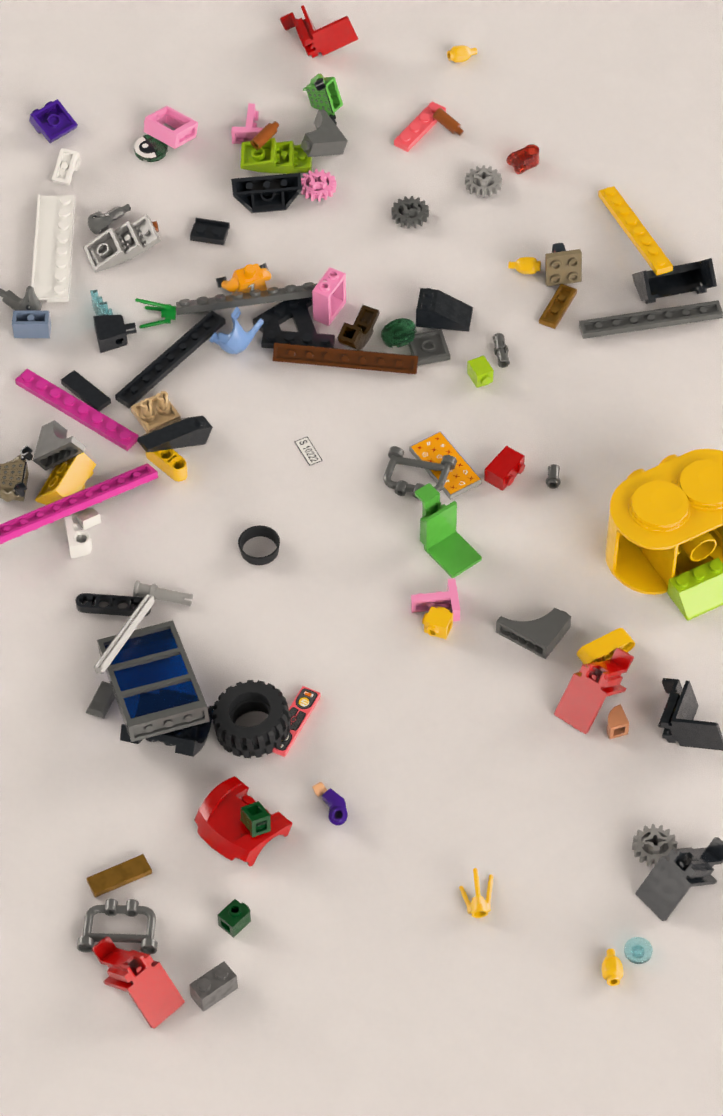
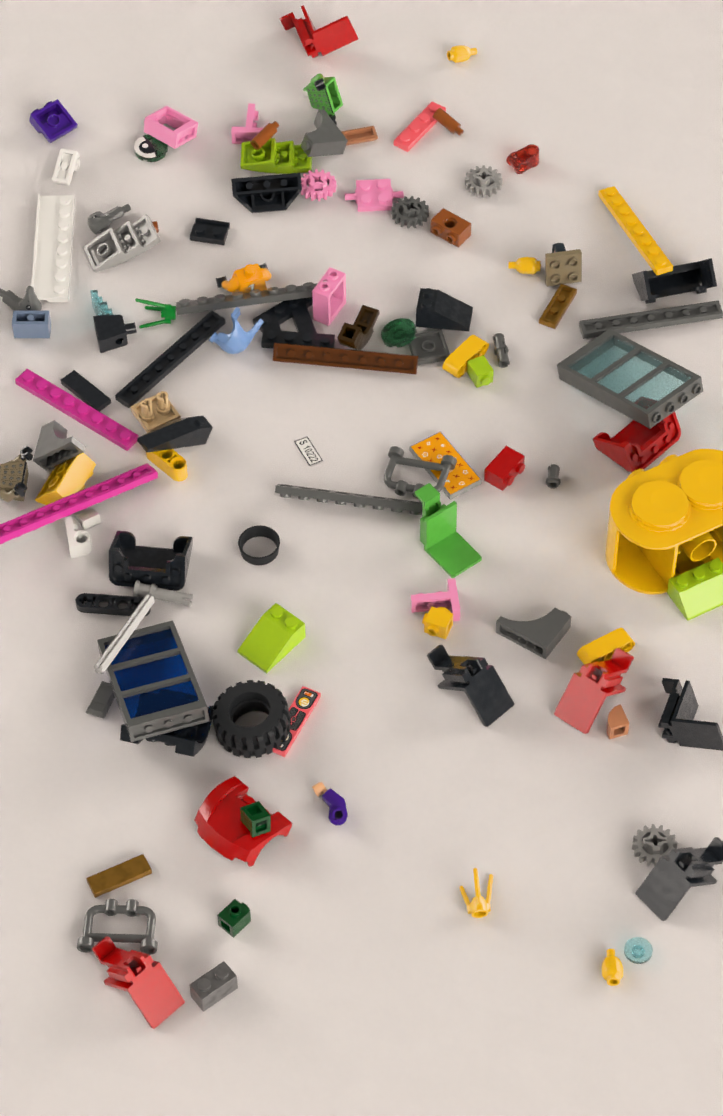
none -> black windscreen [109,531,193,591]
none -> lime slope [237,603,306,674]
none -> dark grey plate [275,484,422,515]
none -> nougat tile [341,126,378,145]
none -> bright pink plate [345,179,404,212]
none -> black piece [427,645,514,727]
none -> dark orange brick [431,208,471,248]
none -> yellow beam [442,334,489,378]
none -> window [557,329,703,429]
none -> red windscreen [593,398,681,473]

